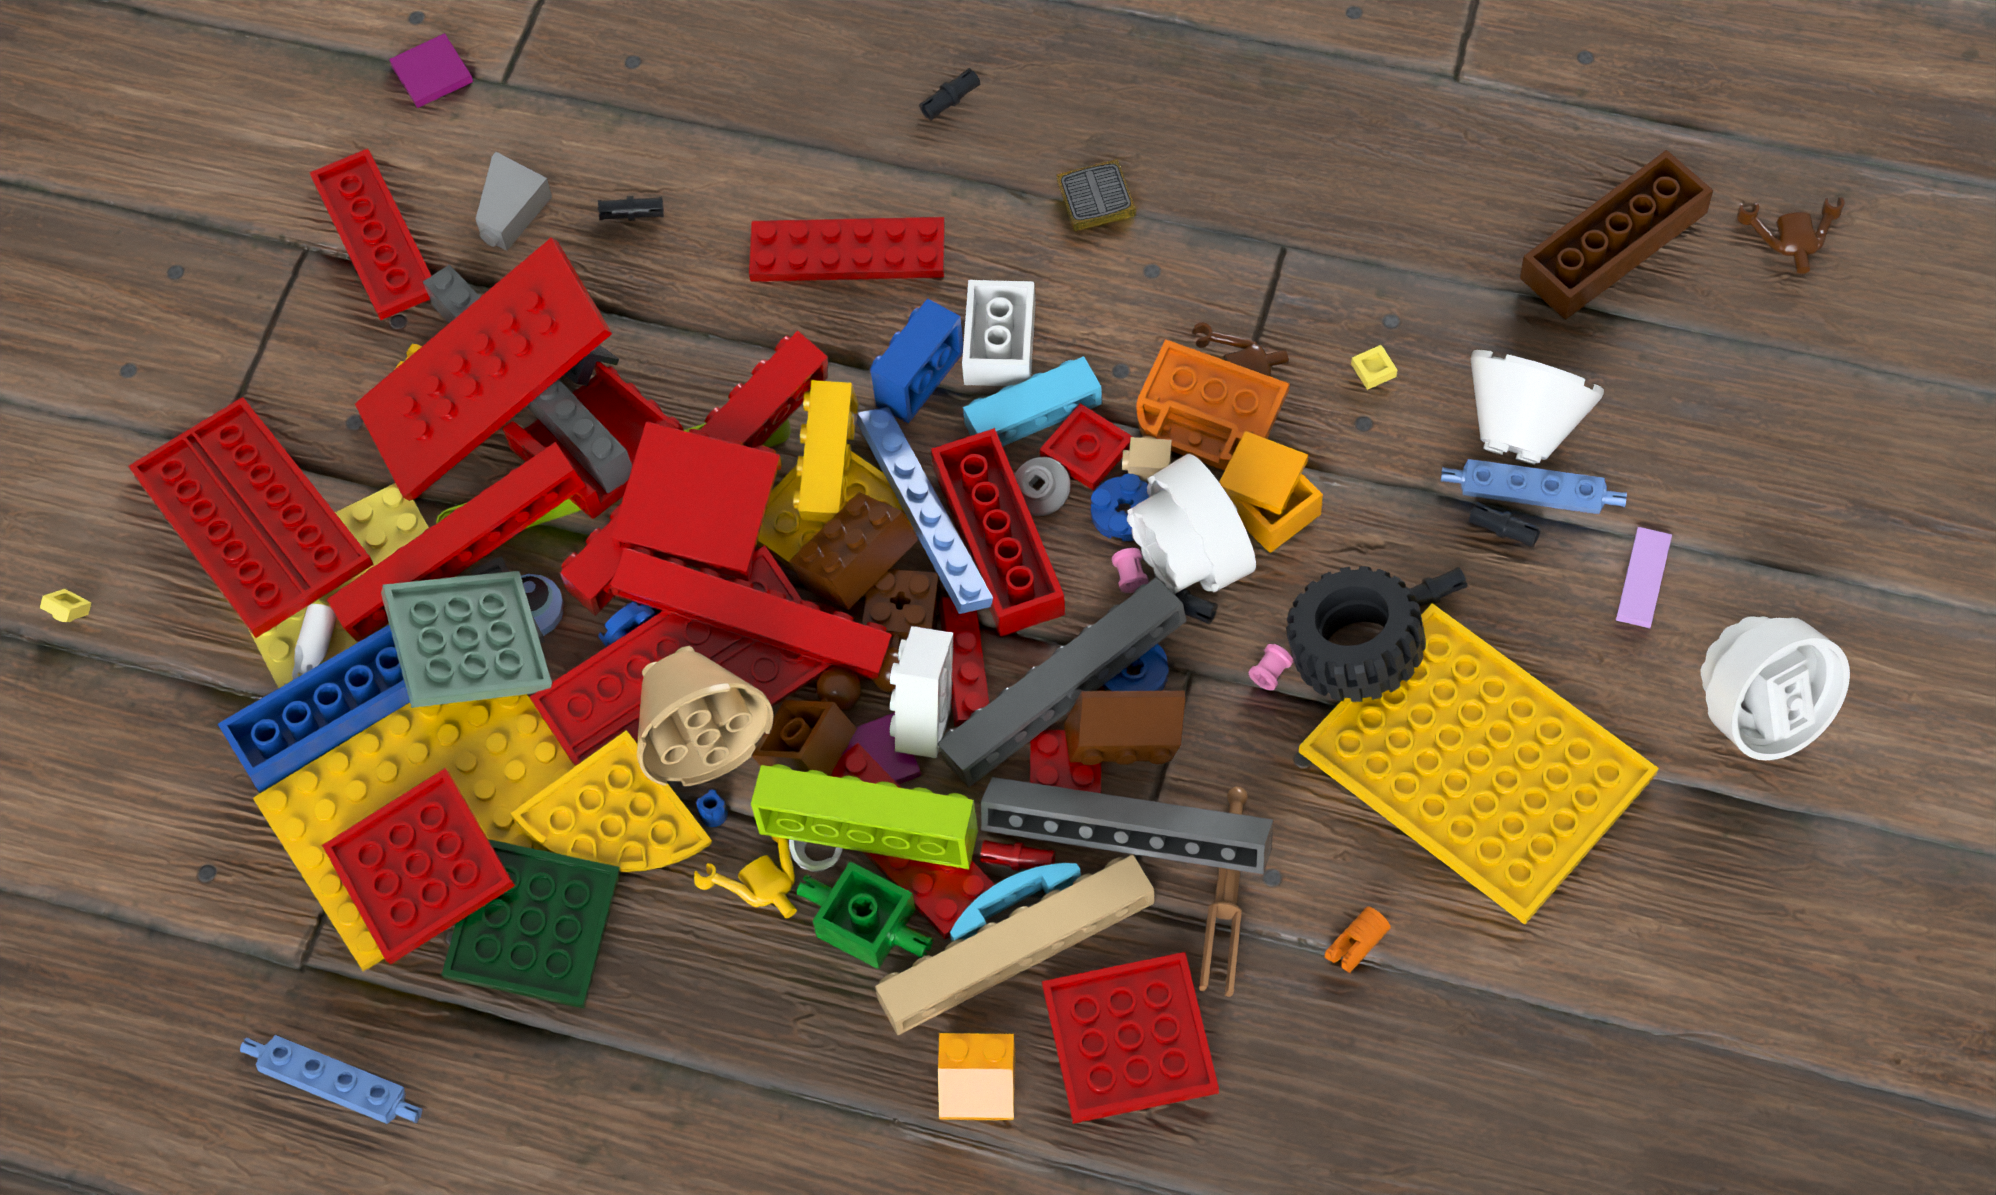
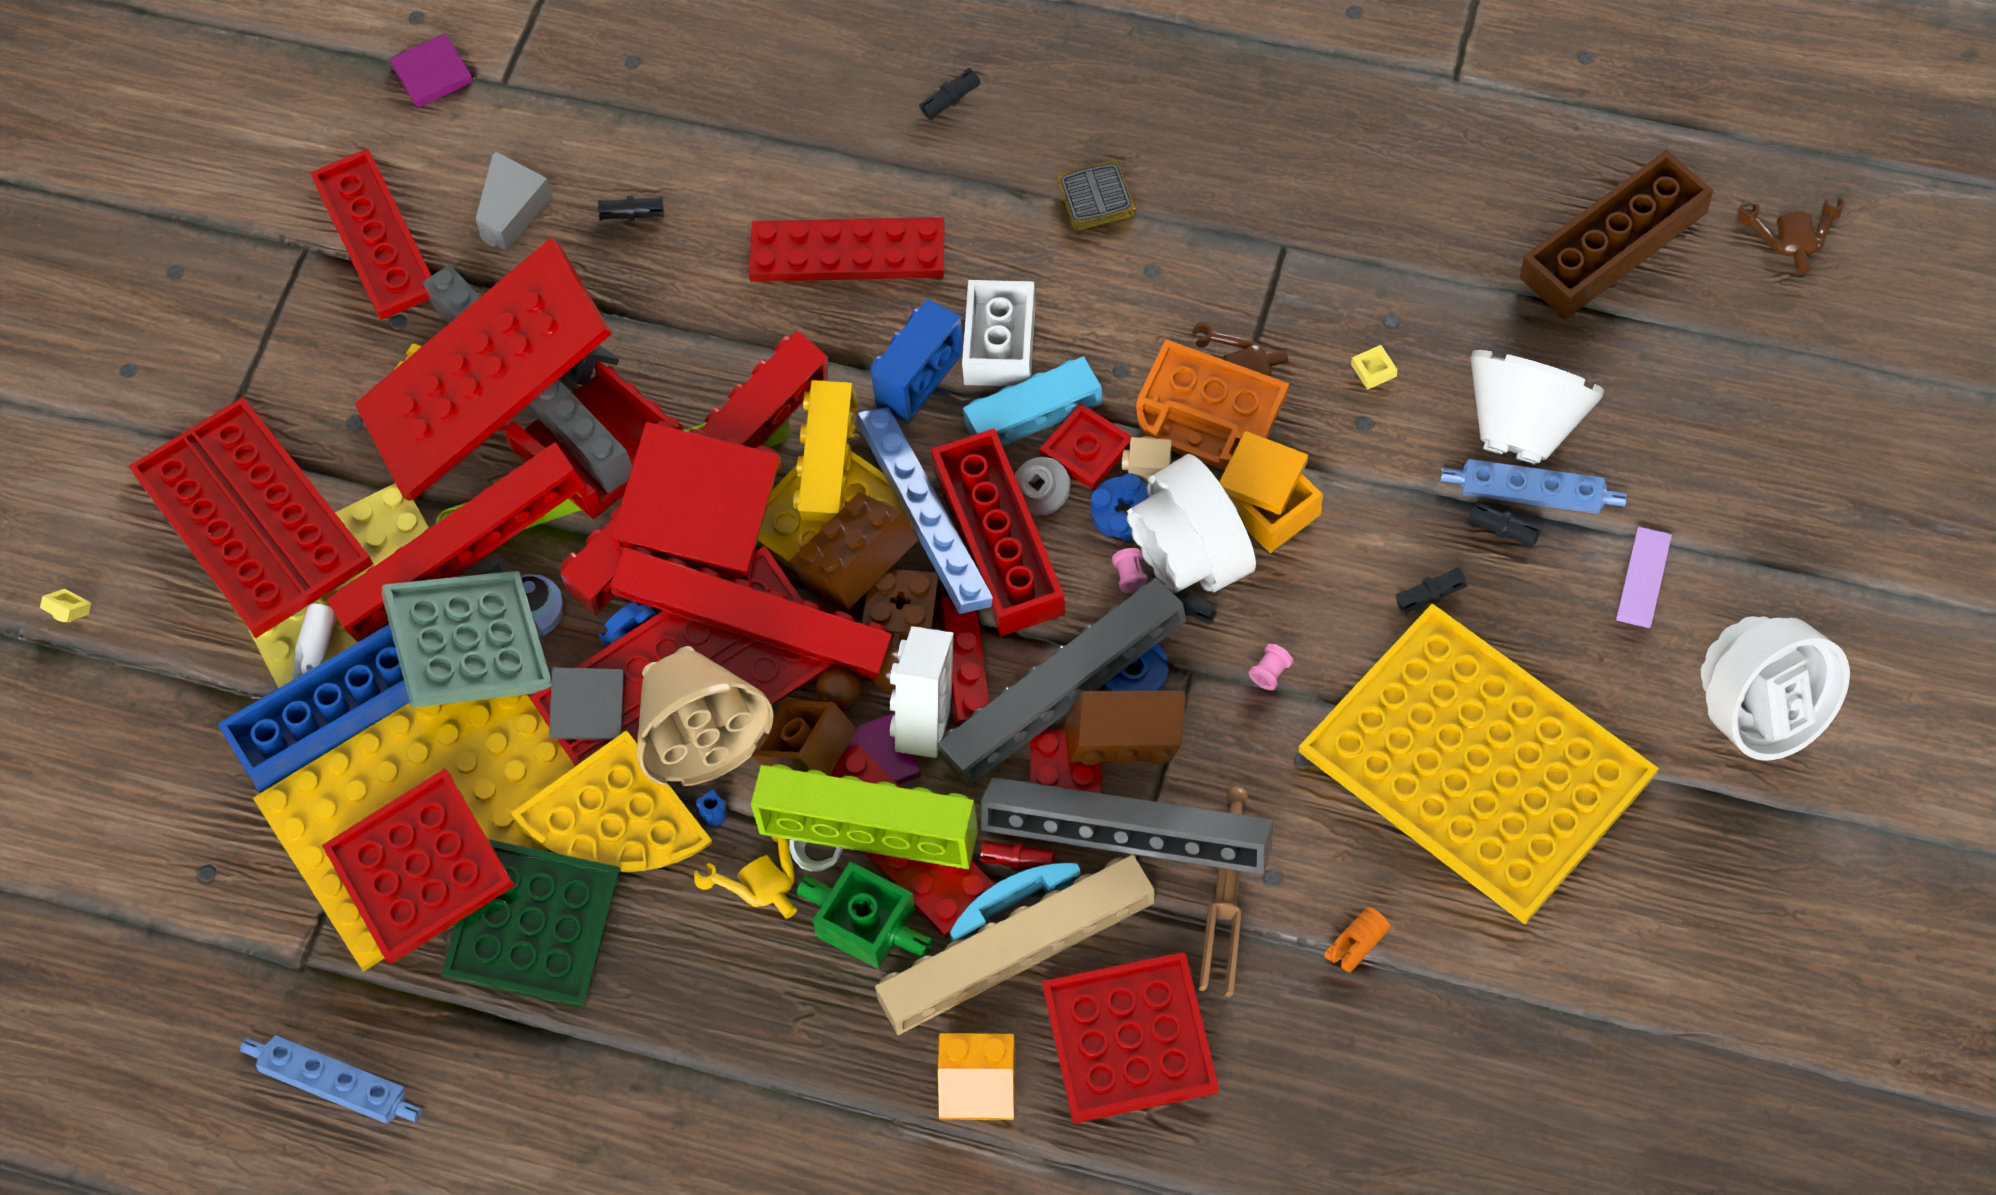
black tyre [1286,566,1426,702] -> none
none -> dark grey tile [549,667,624,741]

